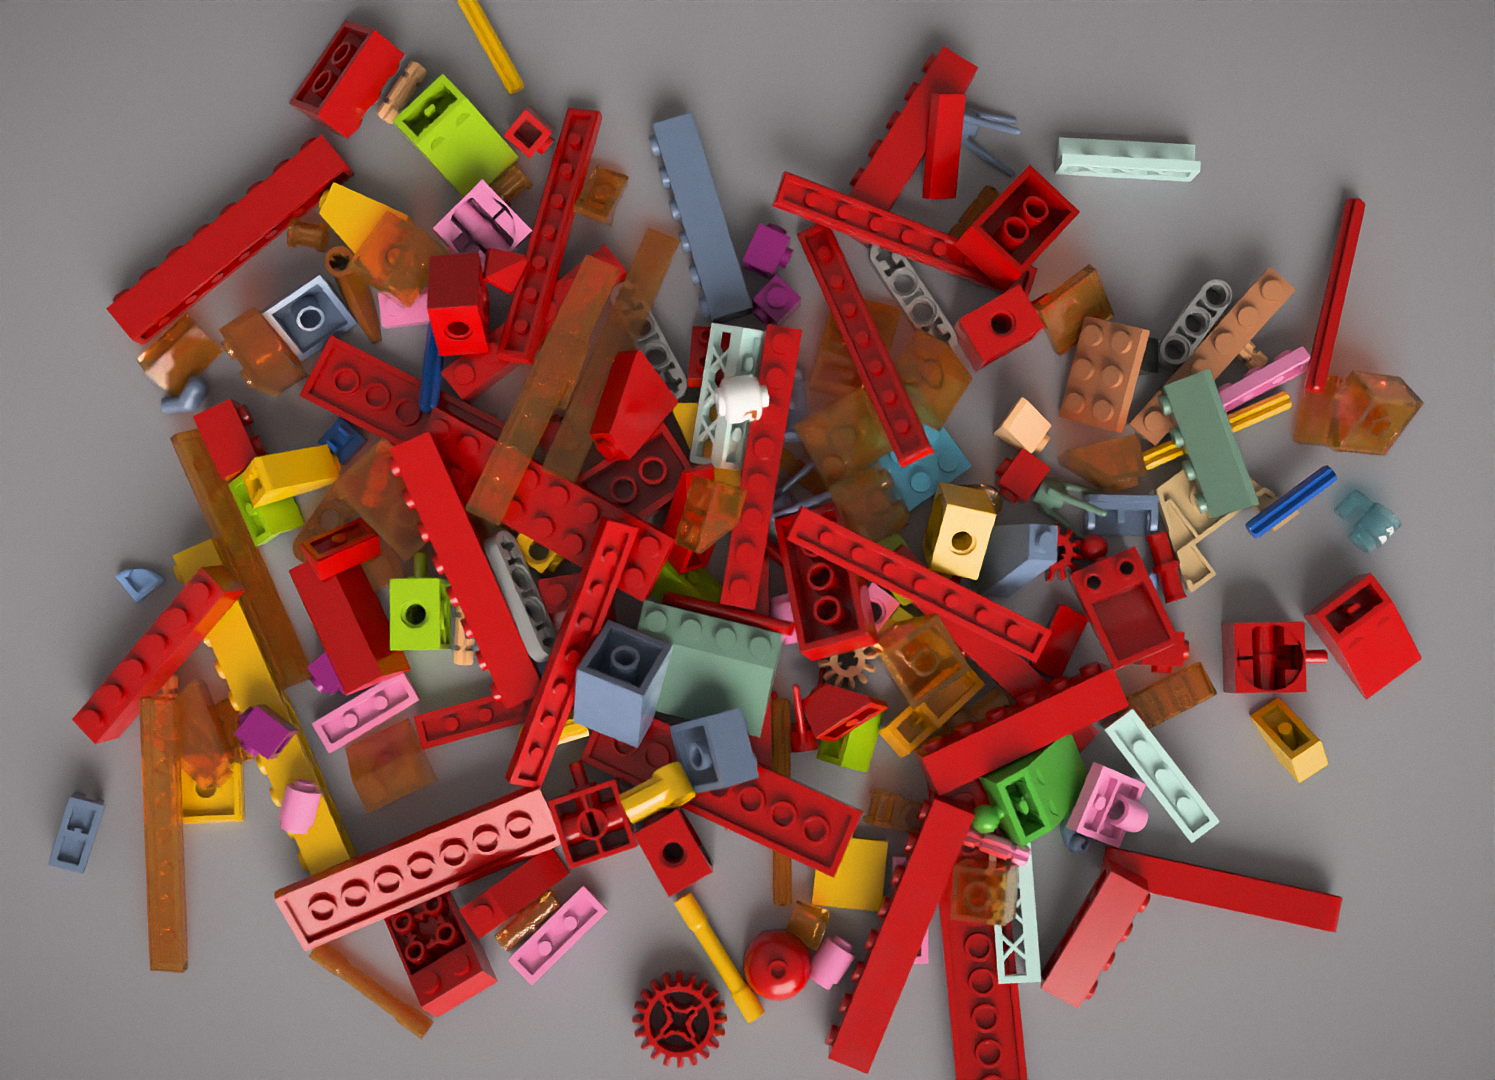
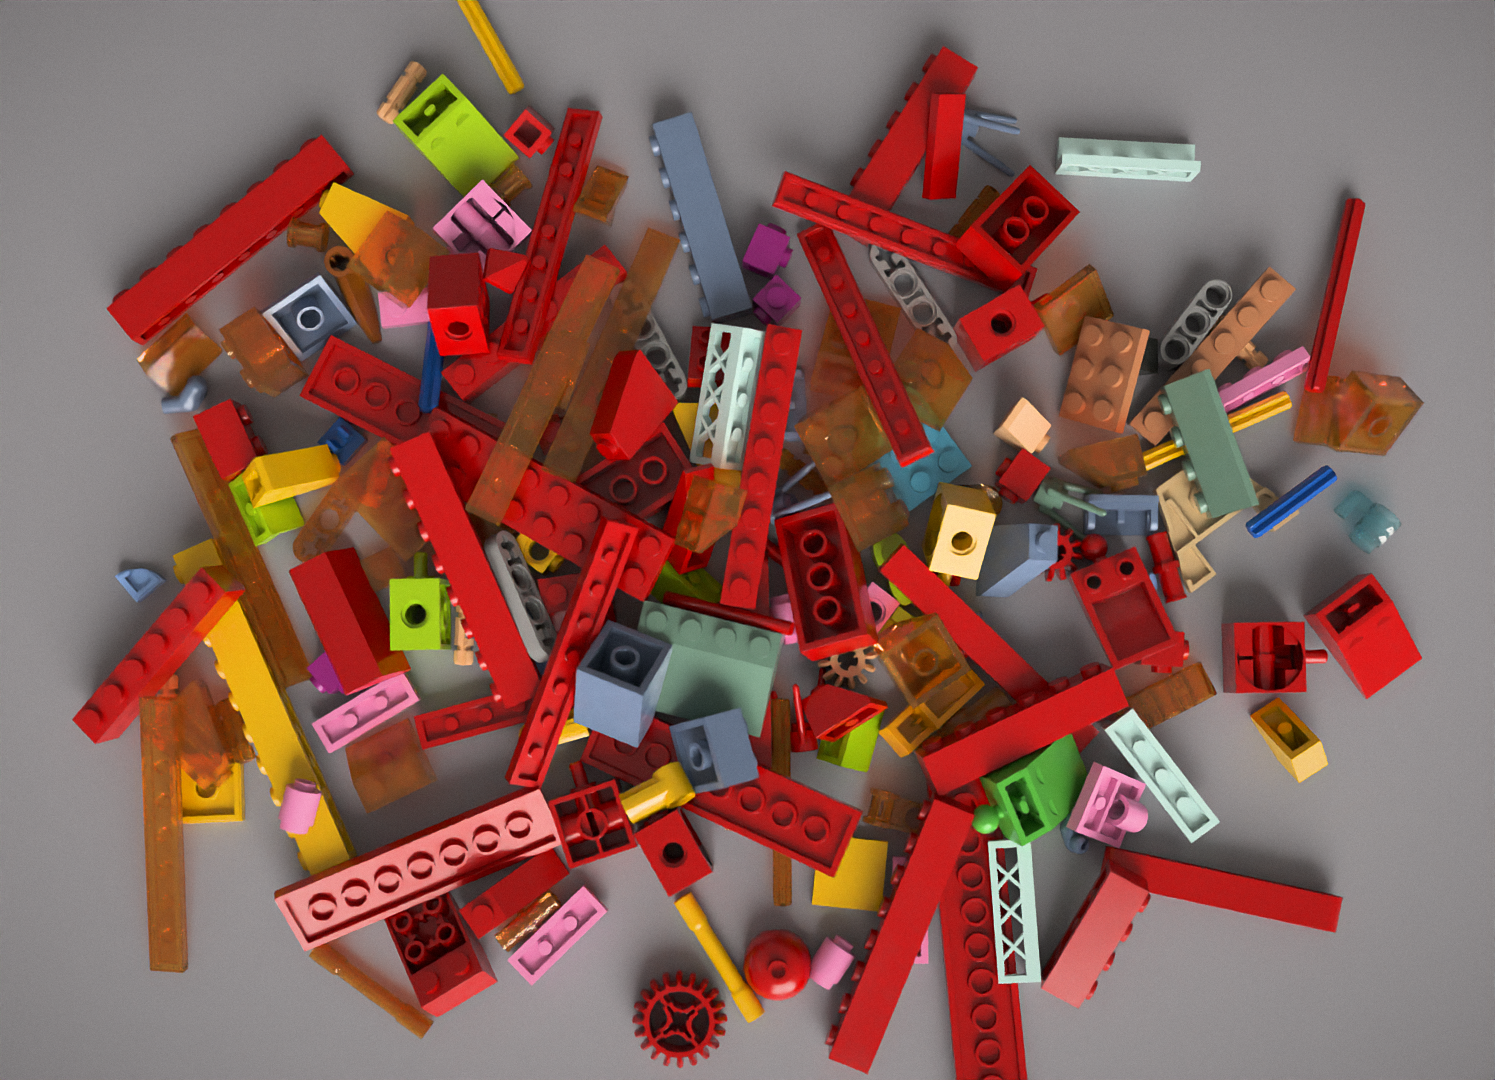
sand blue hinge [48,792,106,874] -> none
magenta brick [234,704,298,760] -> none
red slope [289,20,405,139] -> none
red slope [299,517,381,580] -> none
white head [714,375,769,424] -> none
red plate [785,505,1053,662] -> none
clear orange slope [786,900,829,951] -> none
clear orange head [951,858,1019,926] -> none
axle [963,826,1031,866] -> none
red slope [1029,603,1088,679] -> none

